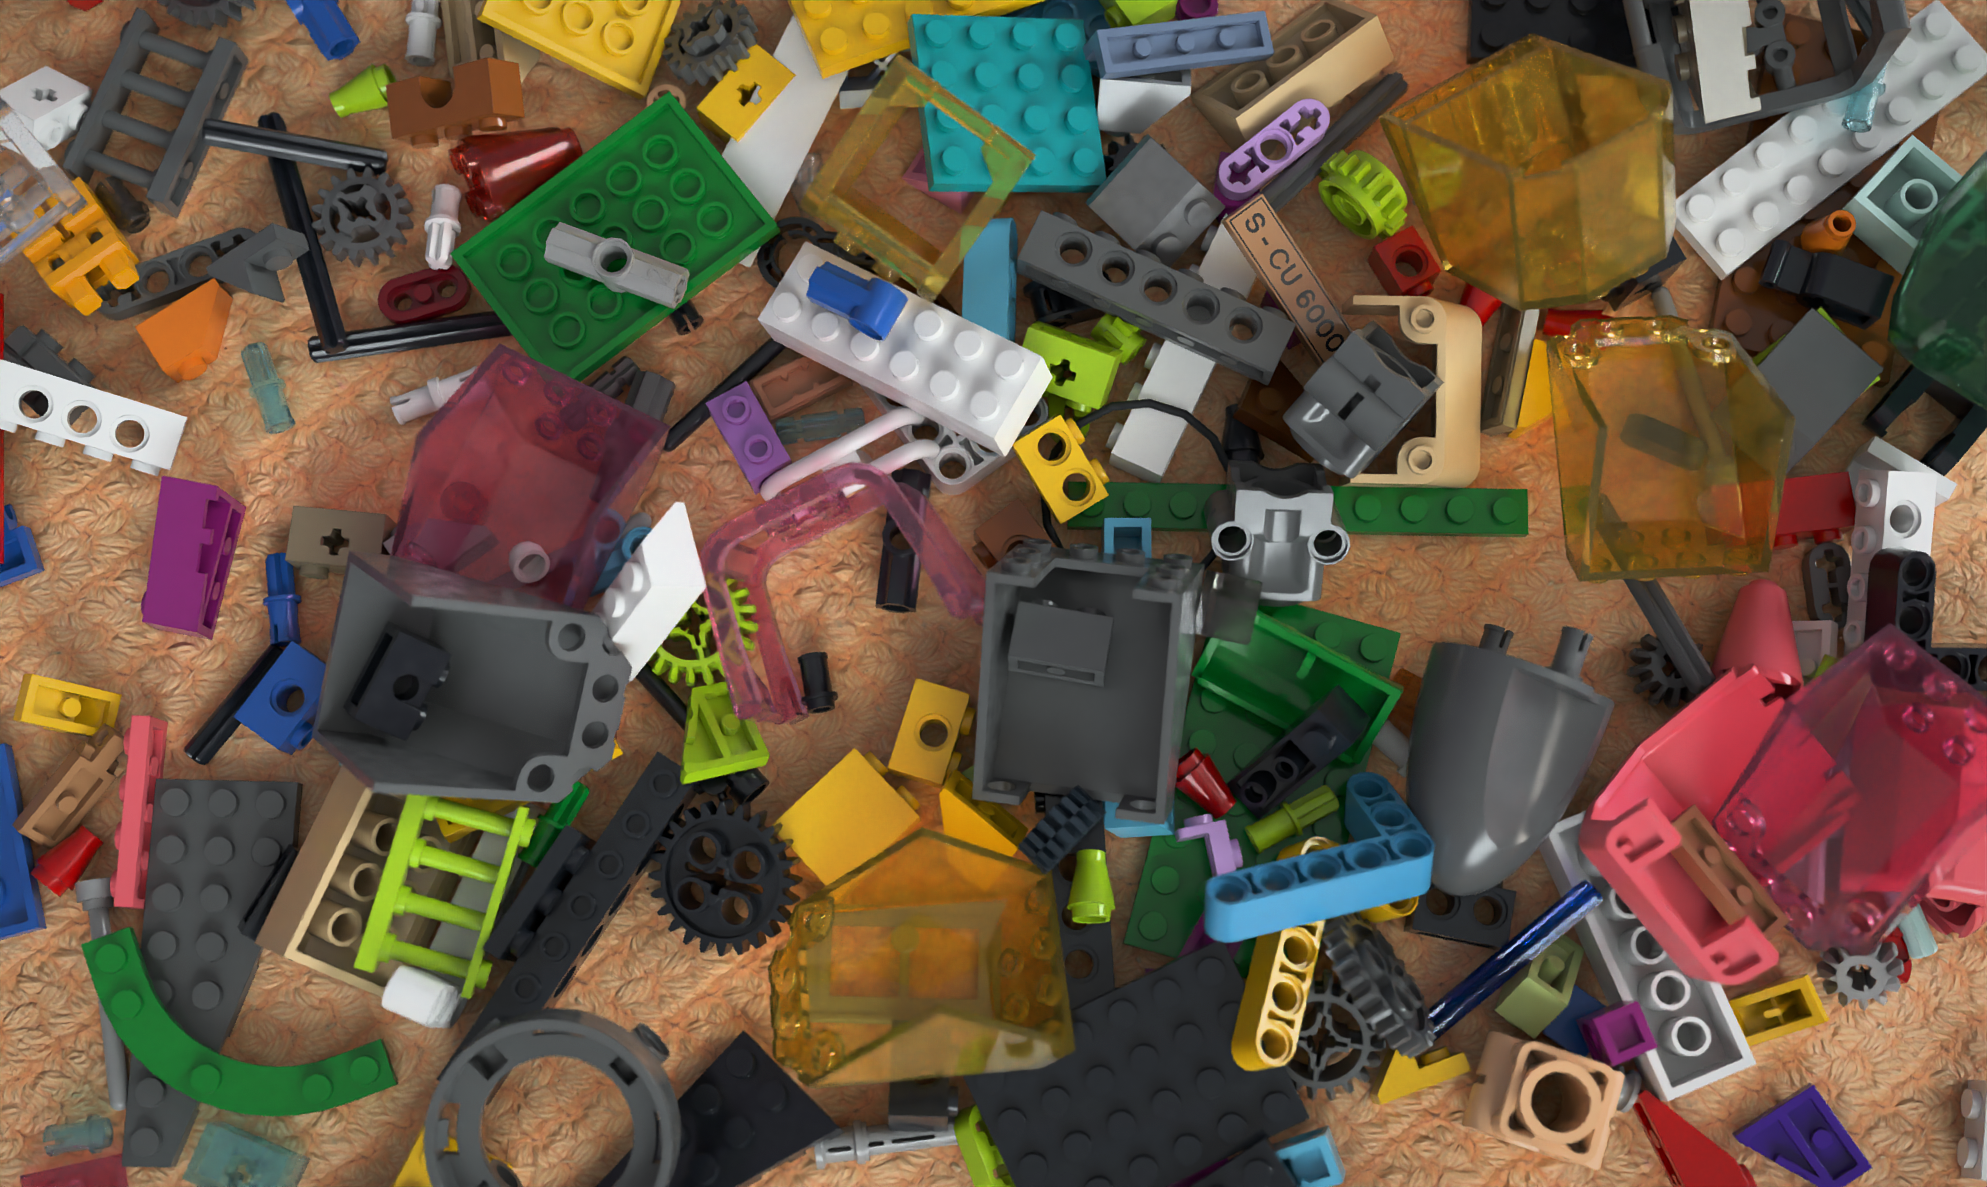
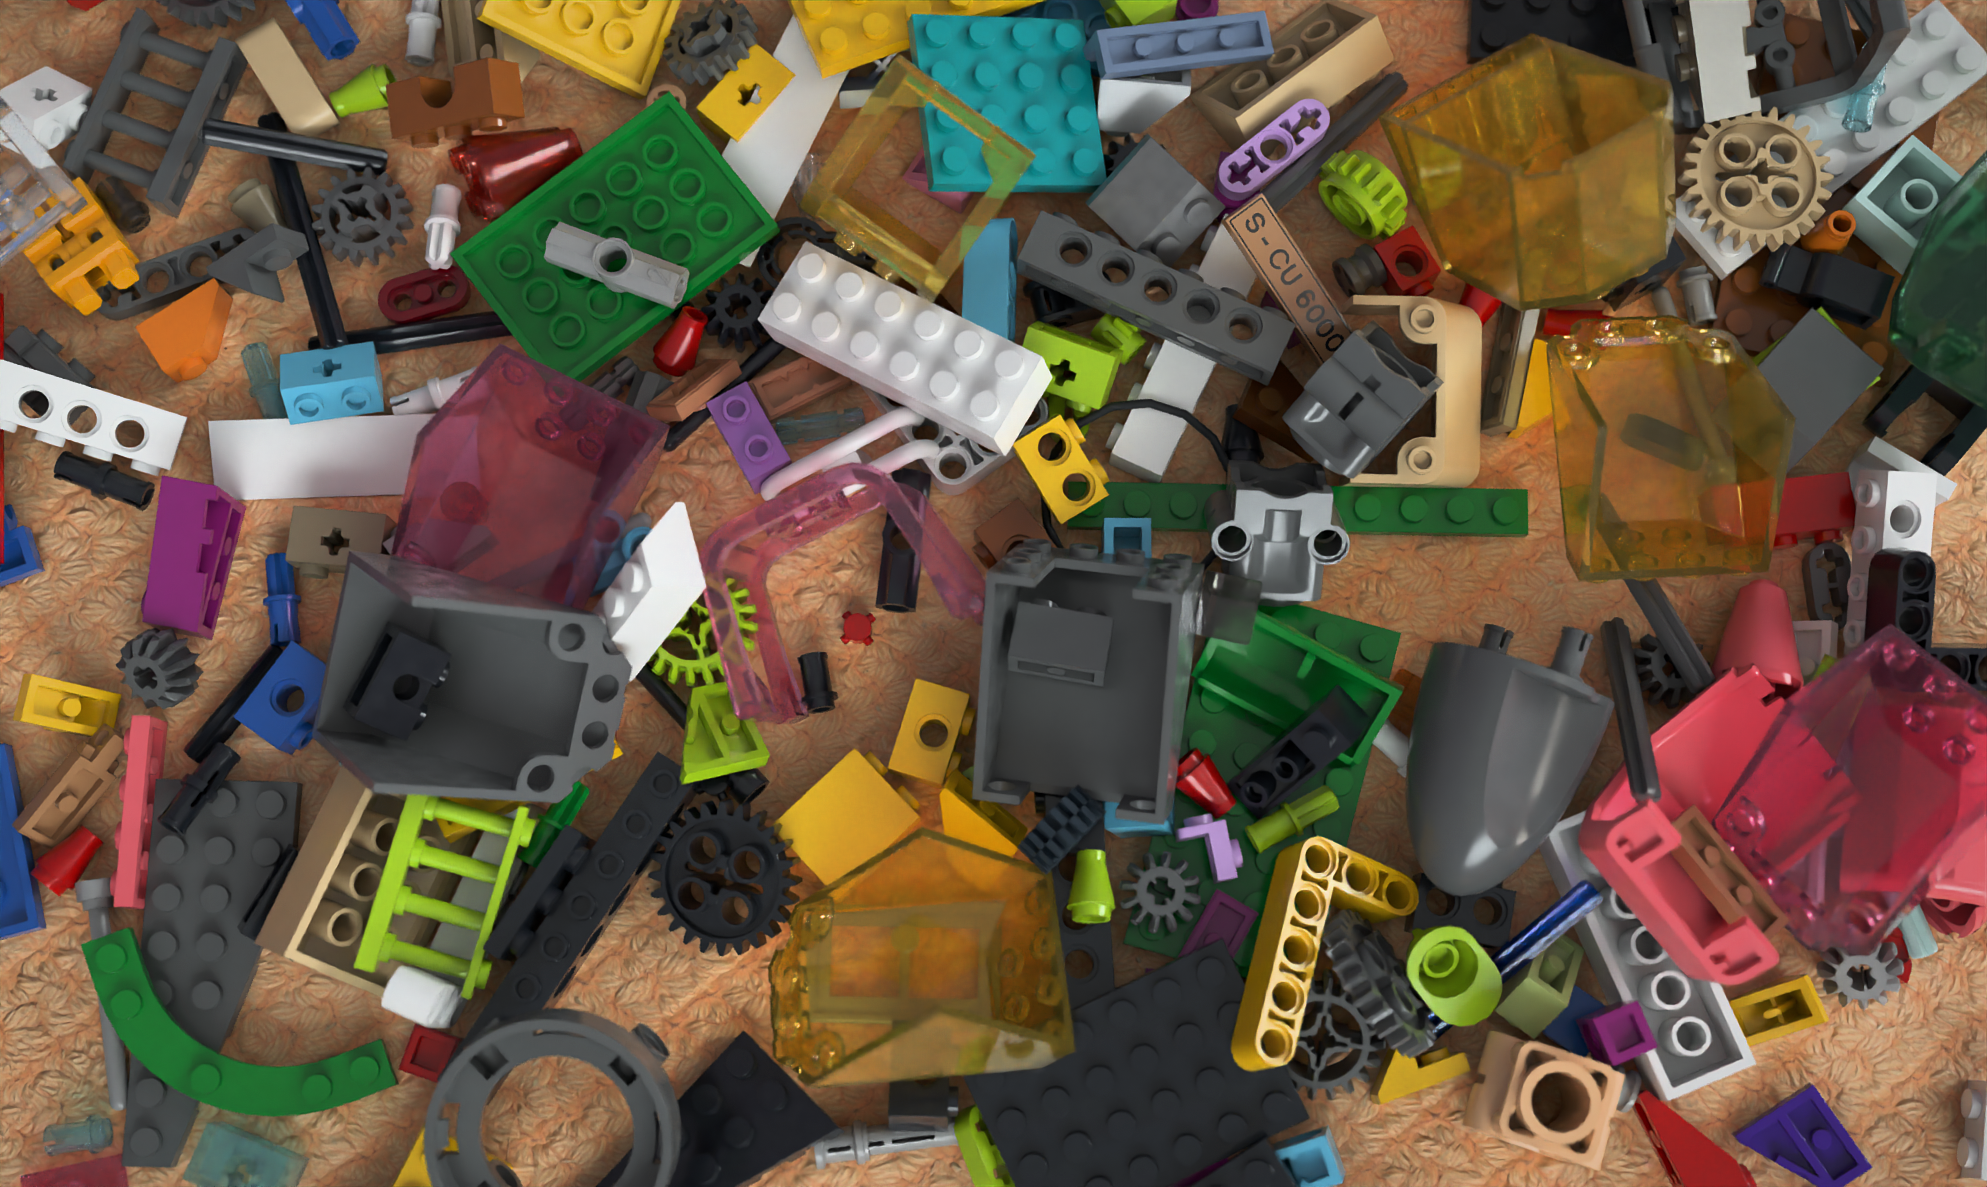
white hinge [508,541,550,583] -> none
blue piece [806,261,908,341] -> none
dark azure beam [1204,772,1435,942] -> none
none -> black pin [54,451,155,511]
none -> dark grey gear [116,627,204,710]
none -> black pin [157,742,241,836]
none -> white sticker [208,412,479,500]
none -> dark tan cone [228,178,287,233]
none -> tan beam [235,17,340,137]
none -> medium azure brick [280,341,384,425]
none -> red tile [398,1023,464,1083]
none -> nougat plate [646,359,742,421]
none -> red cone [653,306,708,377]
none -> black gear [701,273,774,353]
none -> red piece [840,611,876,646]
none -> dark grey gear [1119,851,1201,934]
none -> dark grey wheel [1332,244,1388,298]
none -> lime piece [1406,925,1502,1027]
none -> dark grey axle [1600,617,1662,804]
none -> light grey pin [1676,266,1718,326]
none -> tan gear [1678,107,1834,254]

